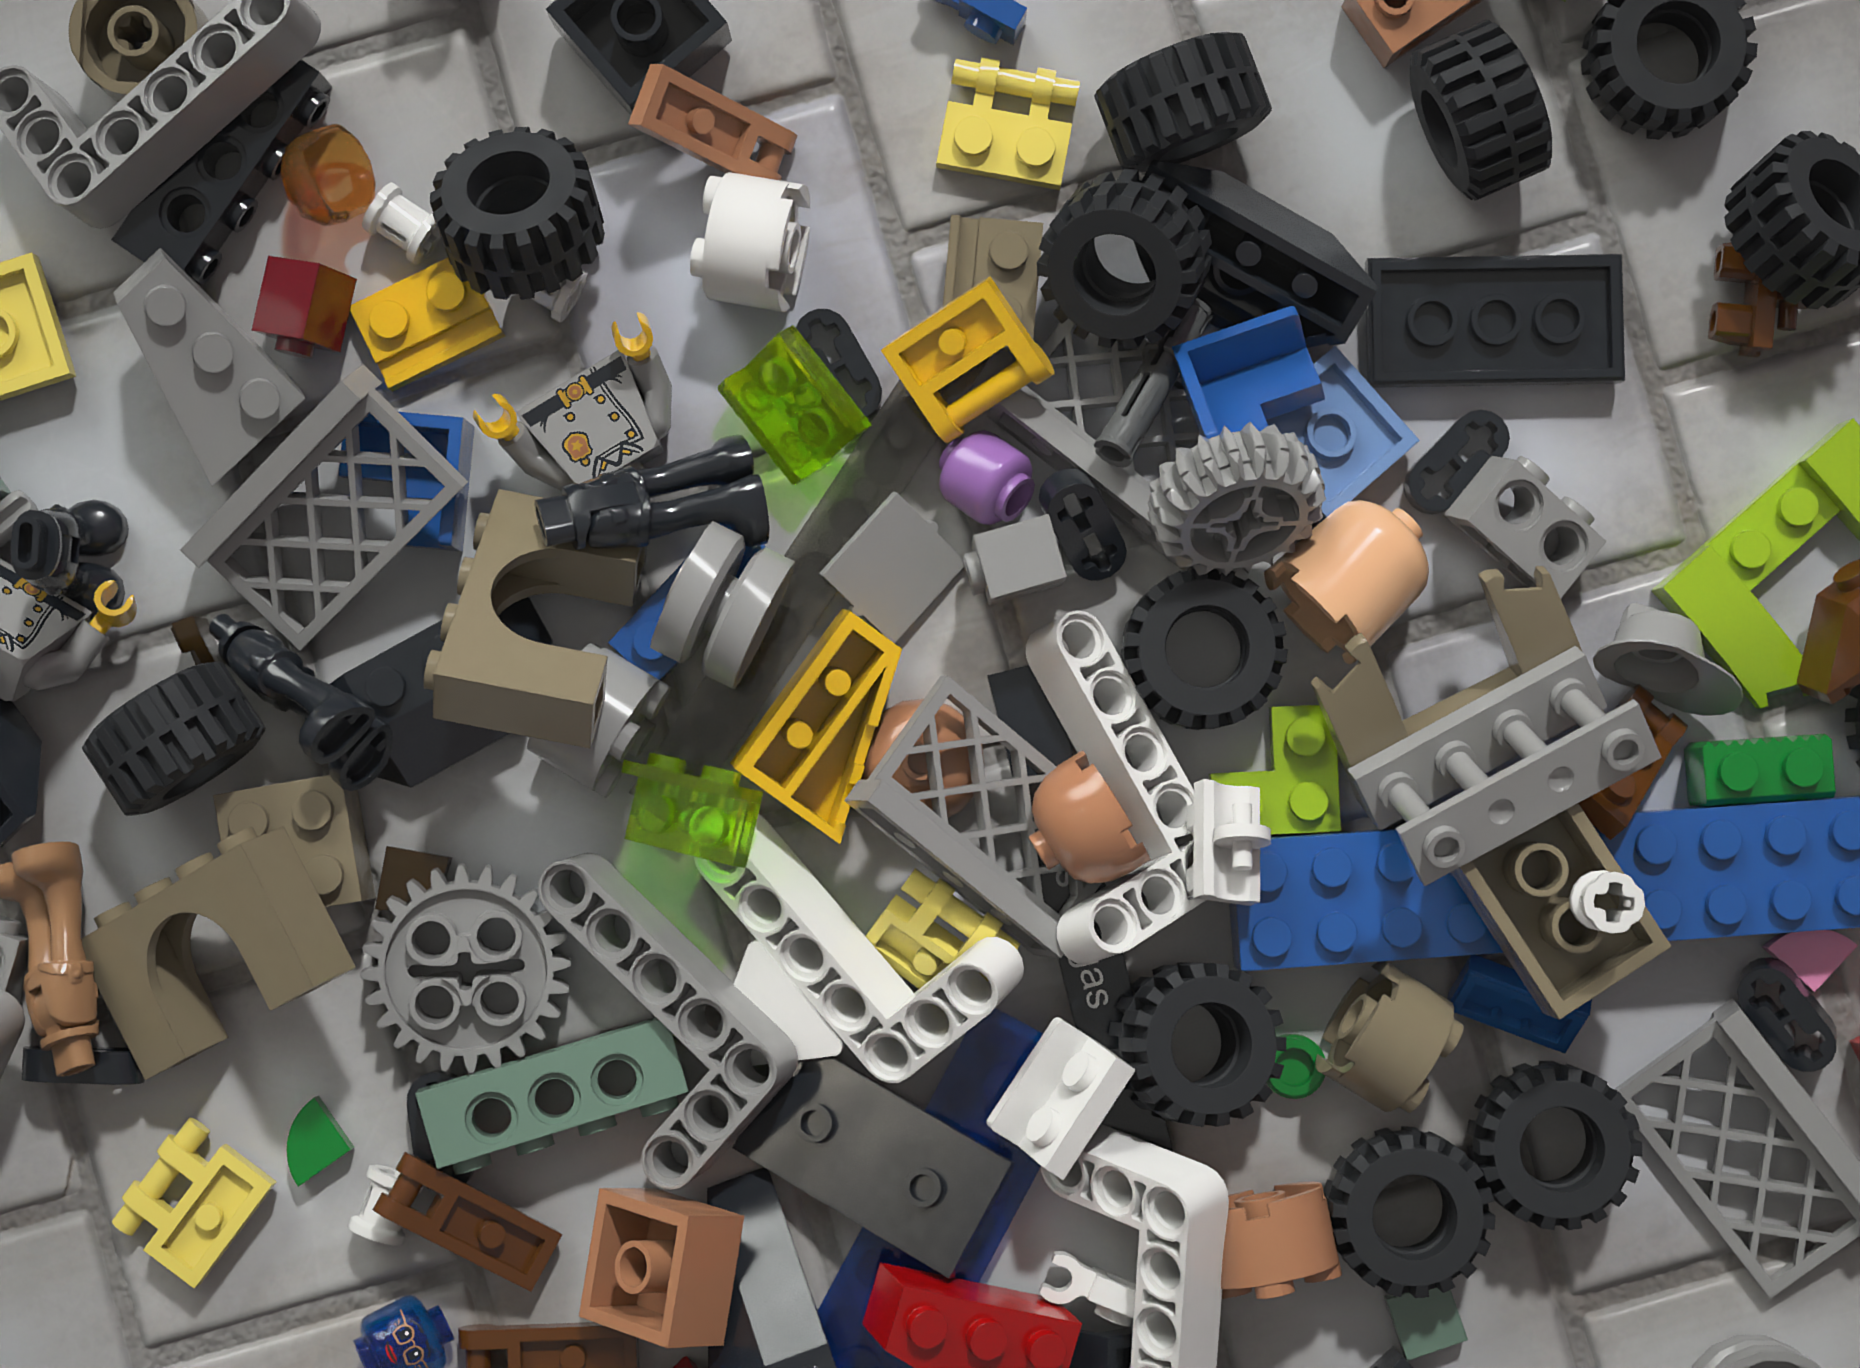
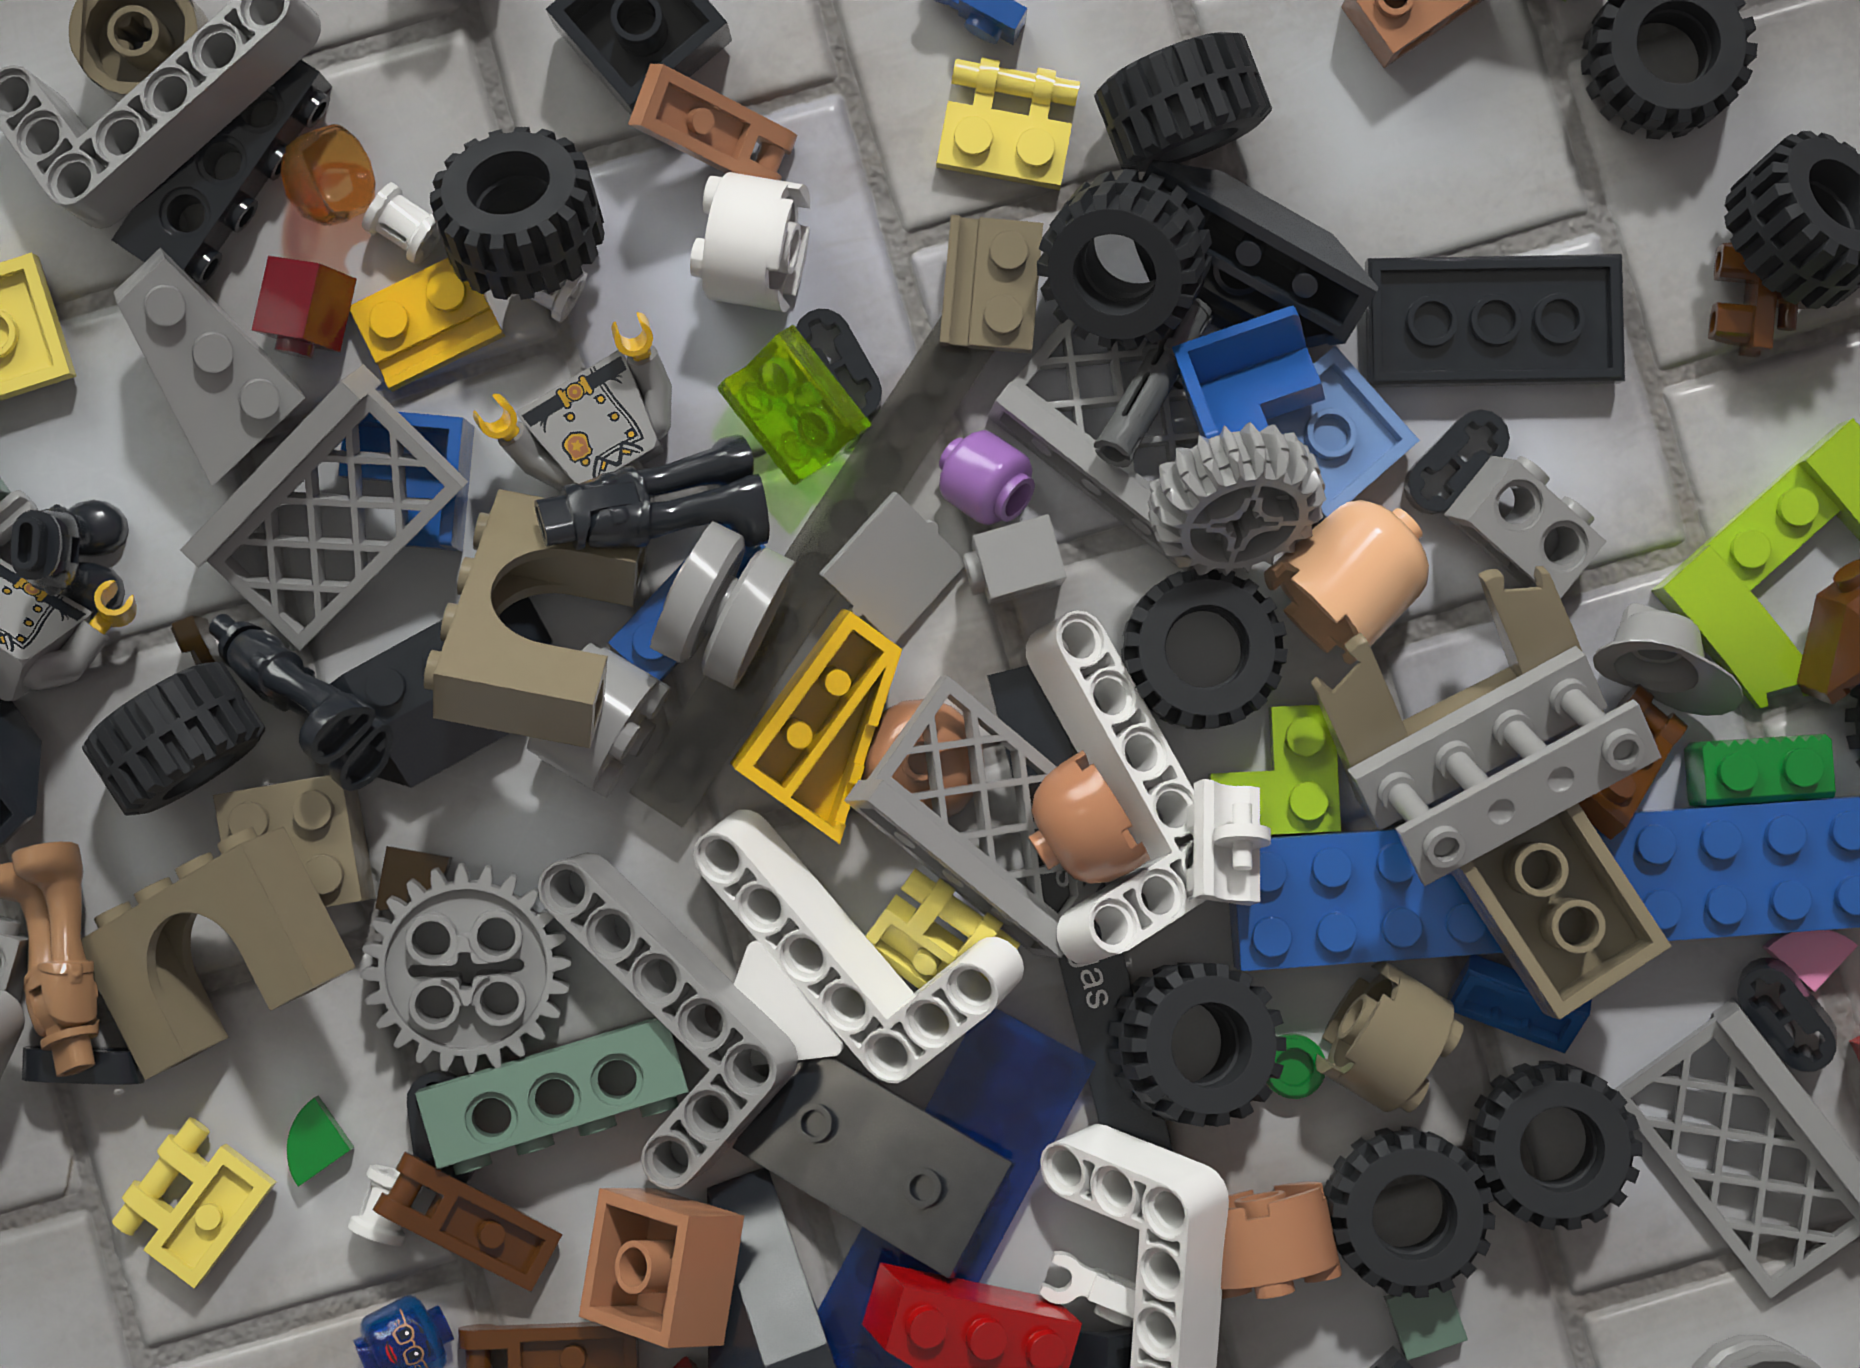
clear neon green bracket [621,752,763,868] -> none
yellow plate [881,276,1055,443] -> none
white bracket [986,1017,1135,1180] -> none
black beam [1038,468,1127,581] -> none
black tyre [1410,20,1552,201] -> none
white bush [1569,870,1645,934] -> none

